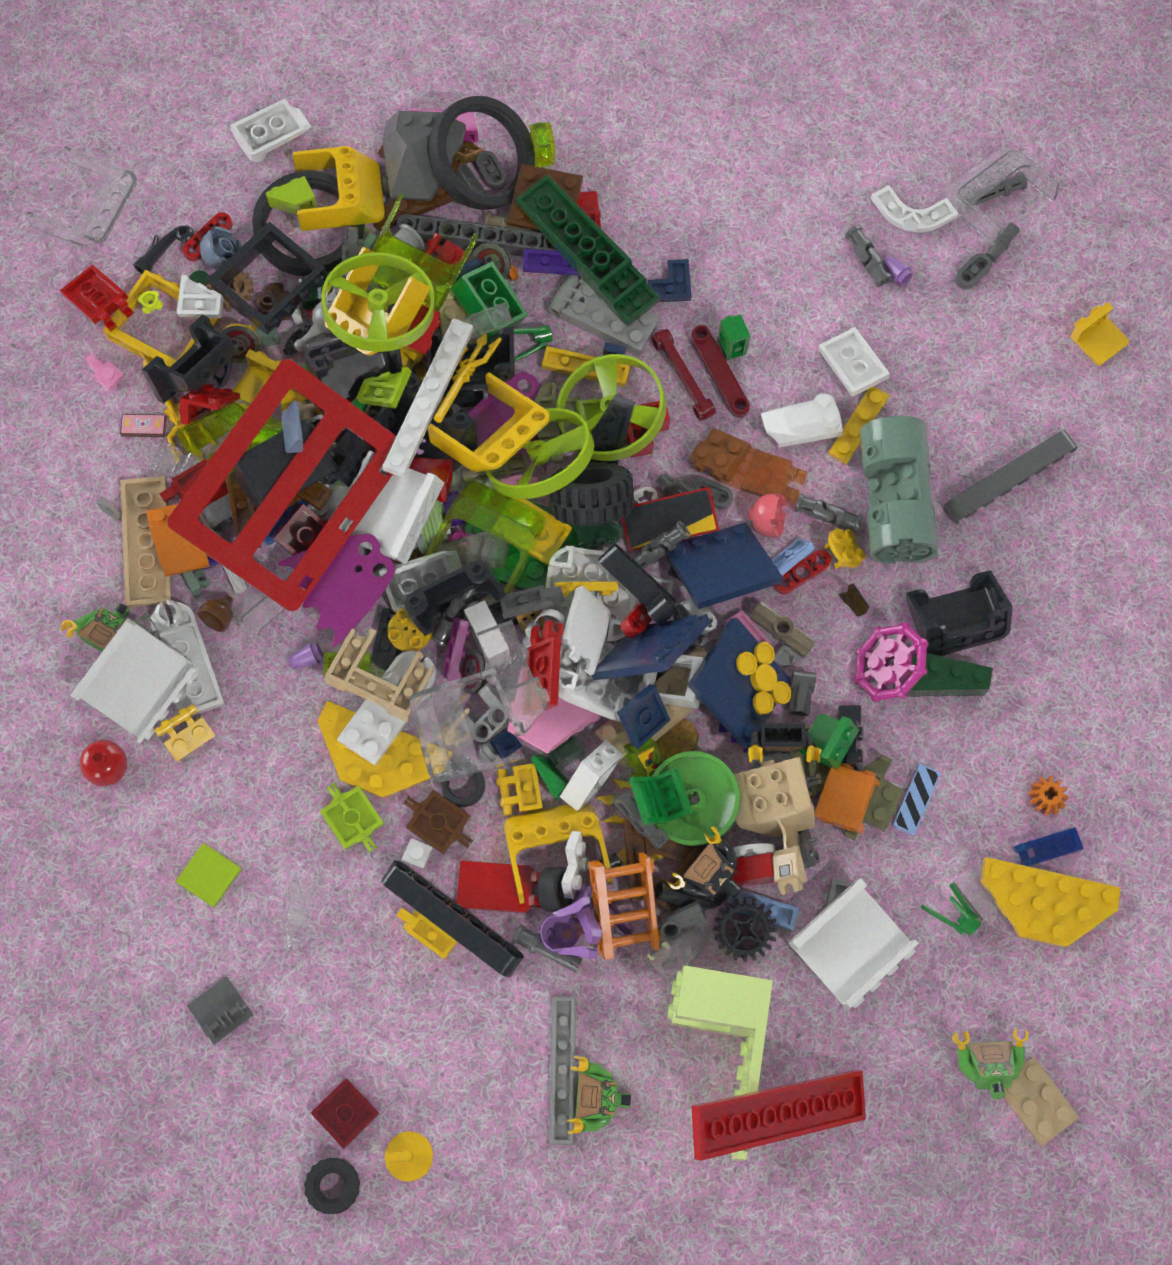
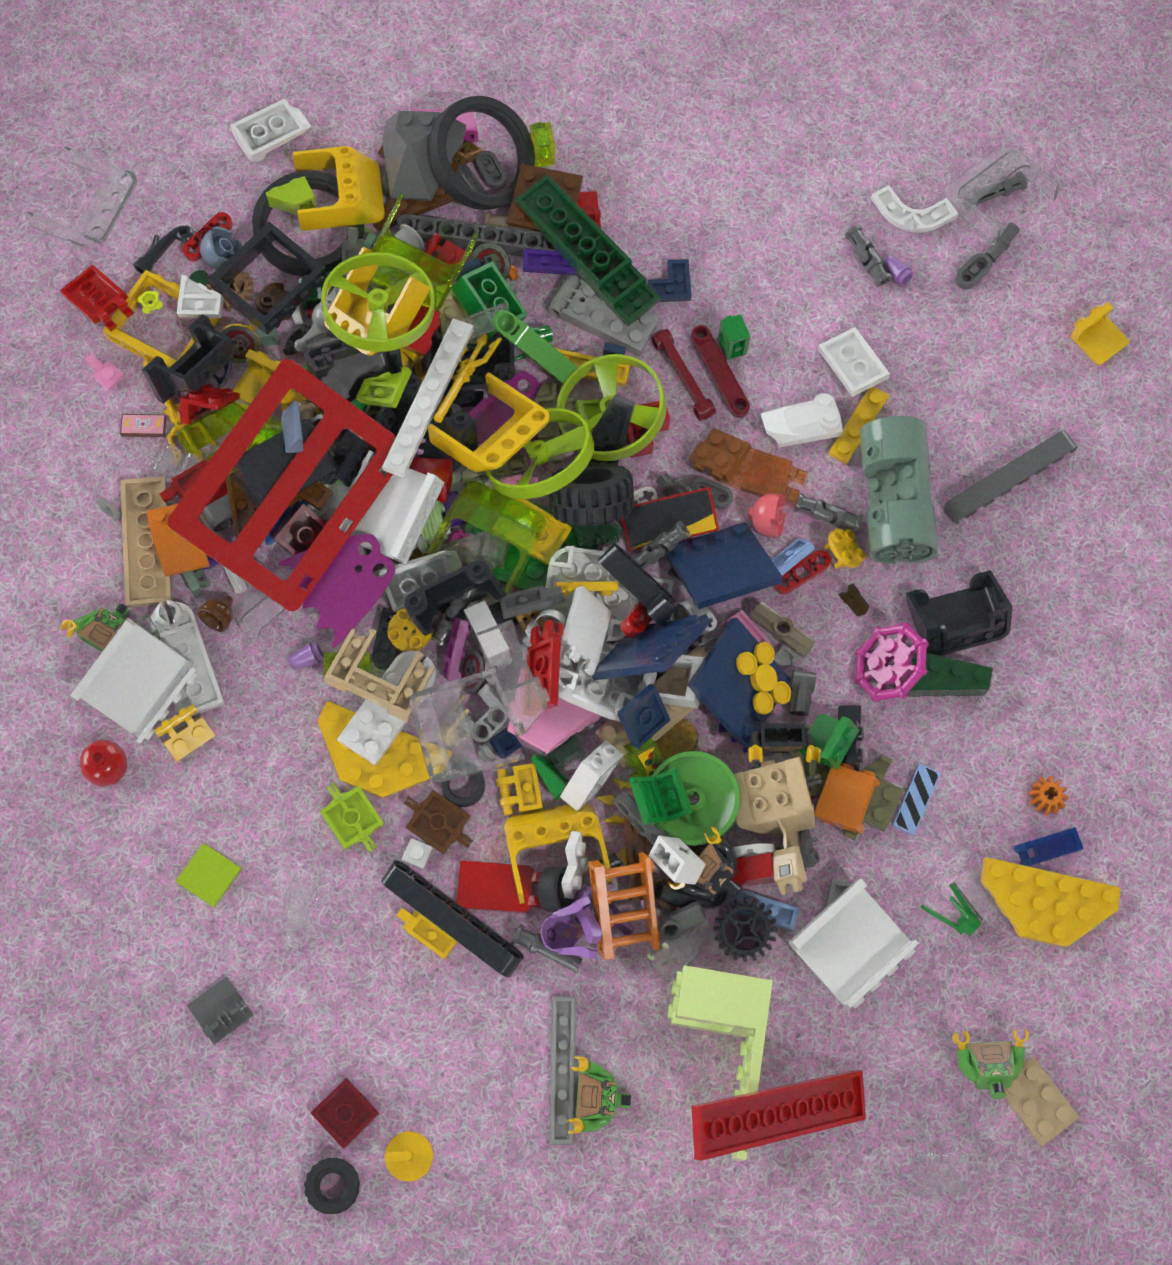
none -> bright green piece [493,310,578,385]
none -> white brick [649,836,706,884]

